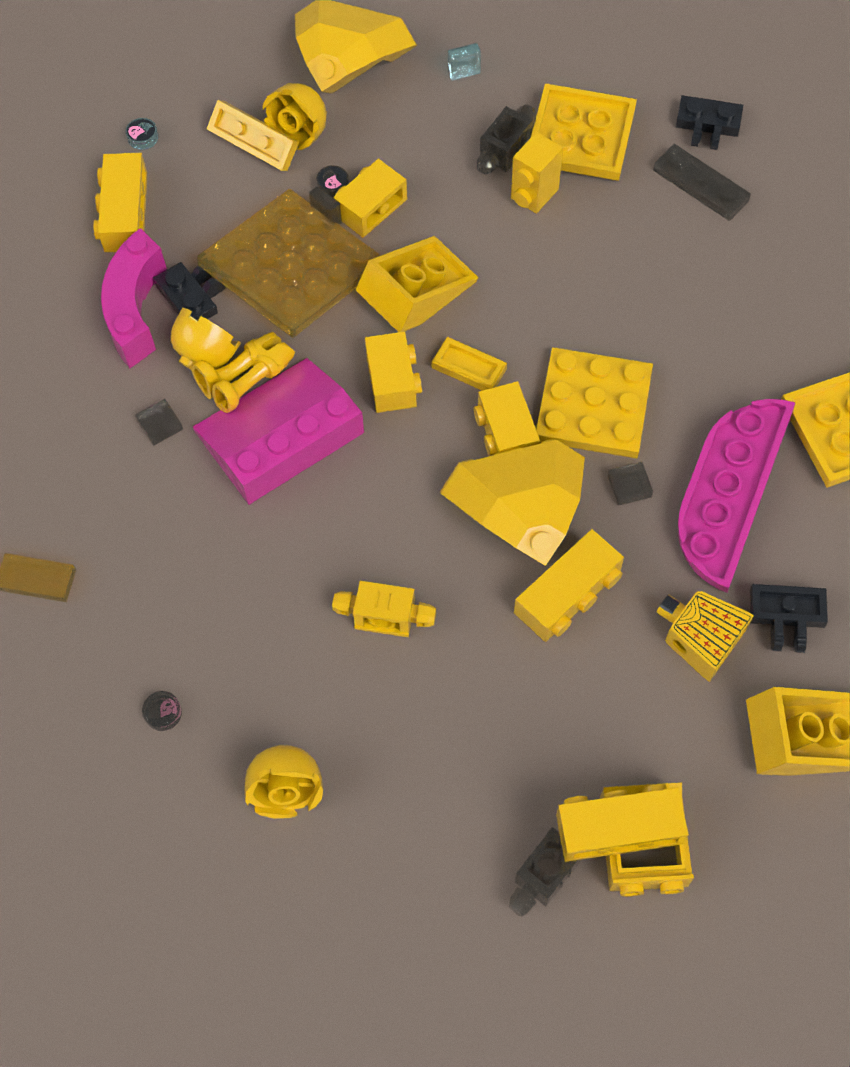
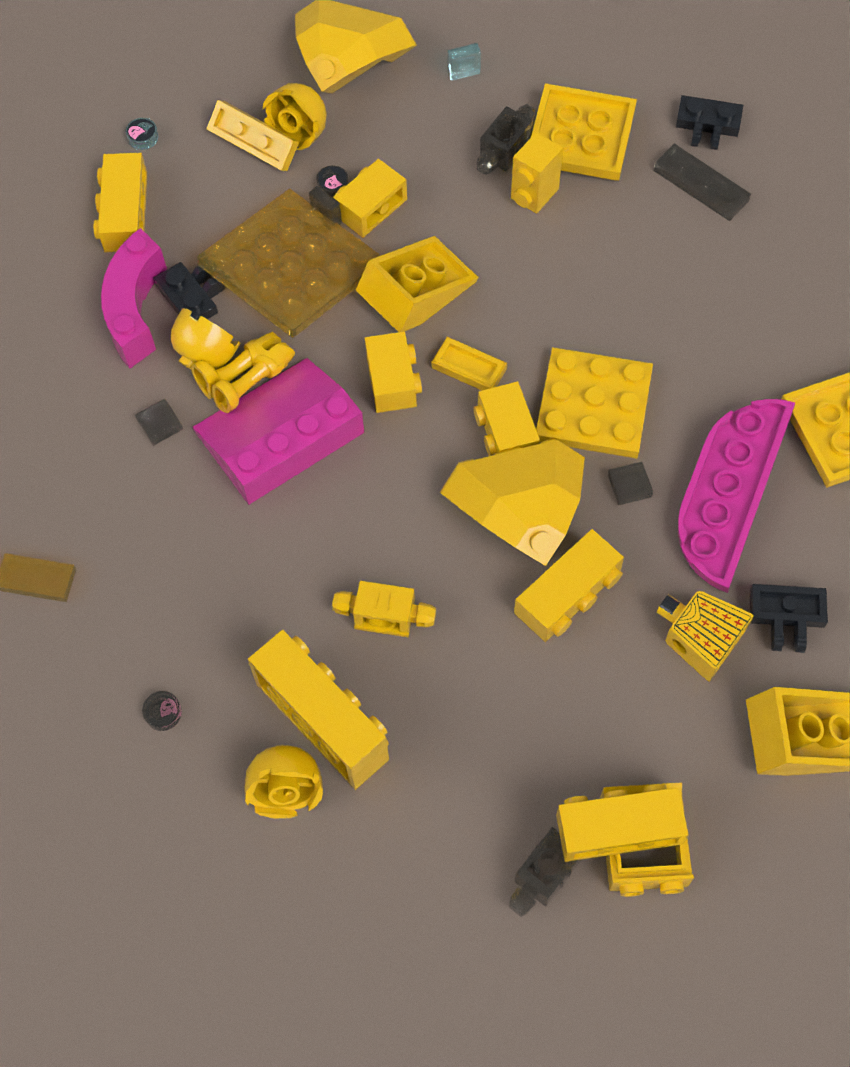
none -> yellow brick [248,629,389,790]

